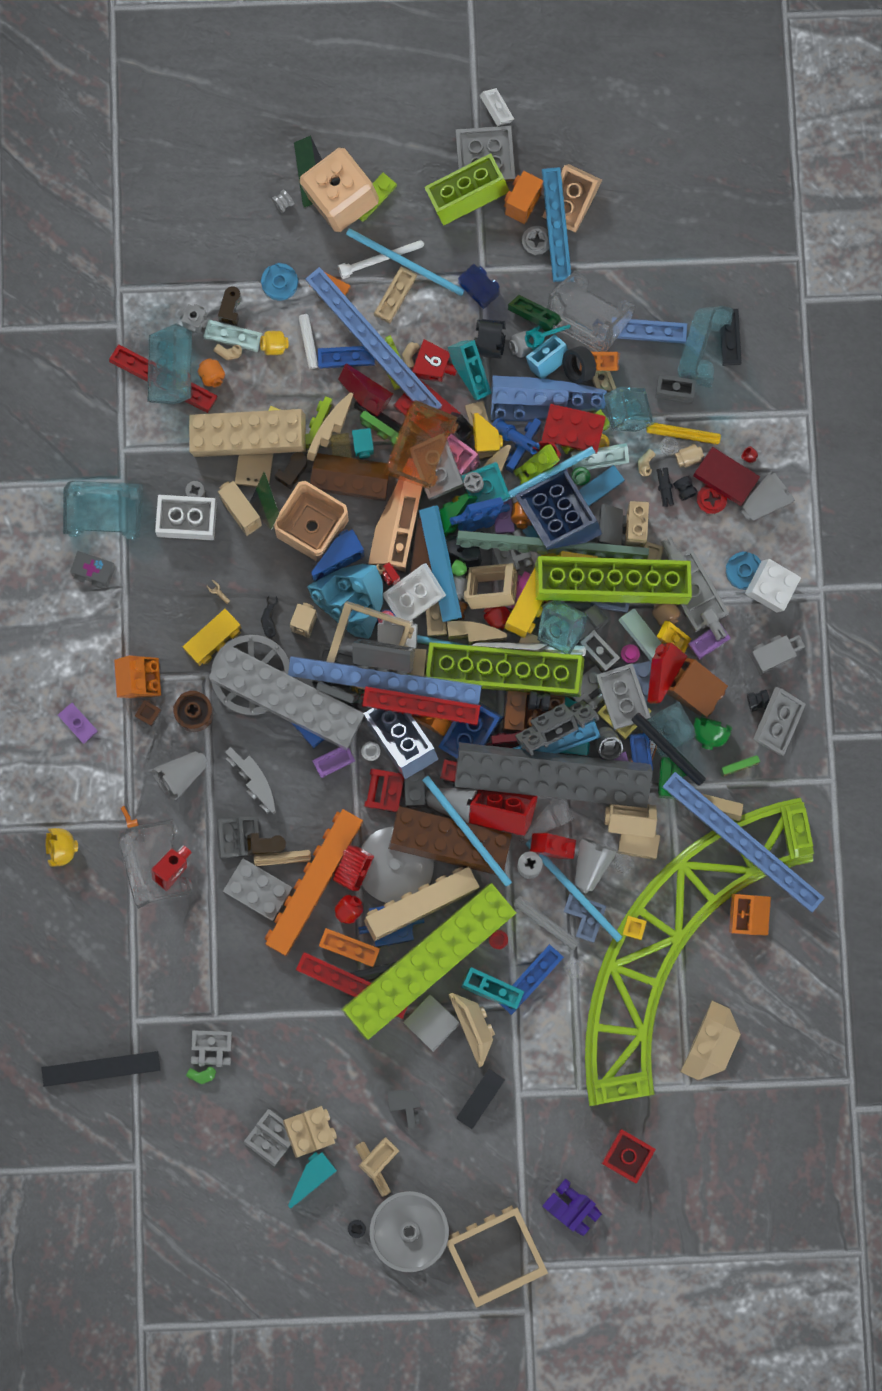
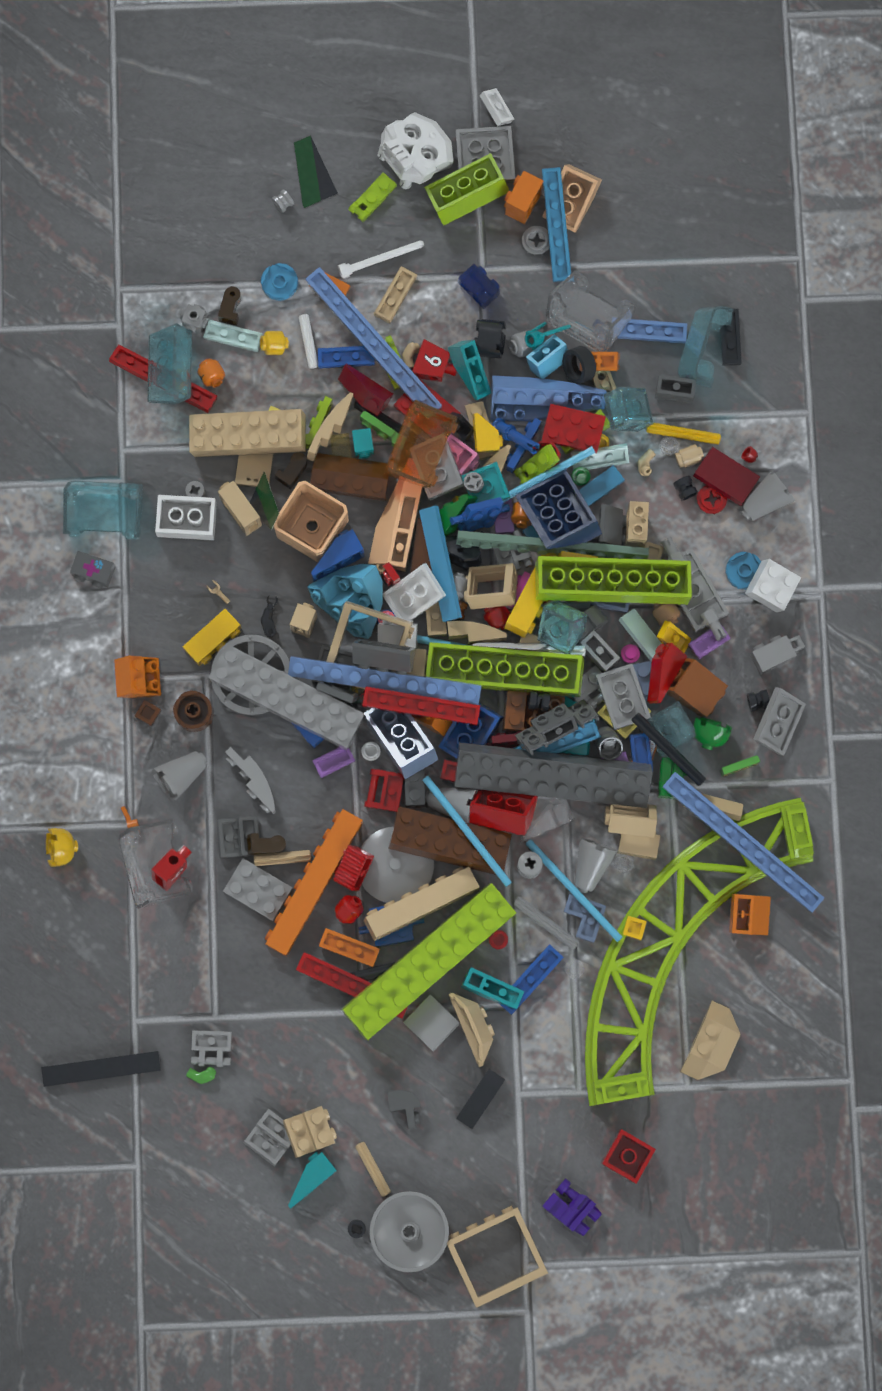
medium lavender plate [58,703,98,744] -> none
tan arm [214,344,242,360] -> none
light nougat plate [300,148,379,232] -> none
medium azure piece [346,228,465,296] -> none
tan tile [359,1137,399,1180] -> none
bright green hinge [451,560,467,576] -> none
dark green plate [508,295,561,332] -> none
red brick [530,833,576,859] -> none
black pin [656,467,674,507] -> none
none -> white brick [377,112,453,189]

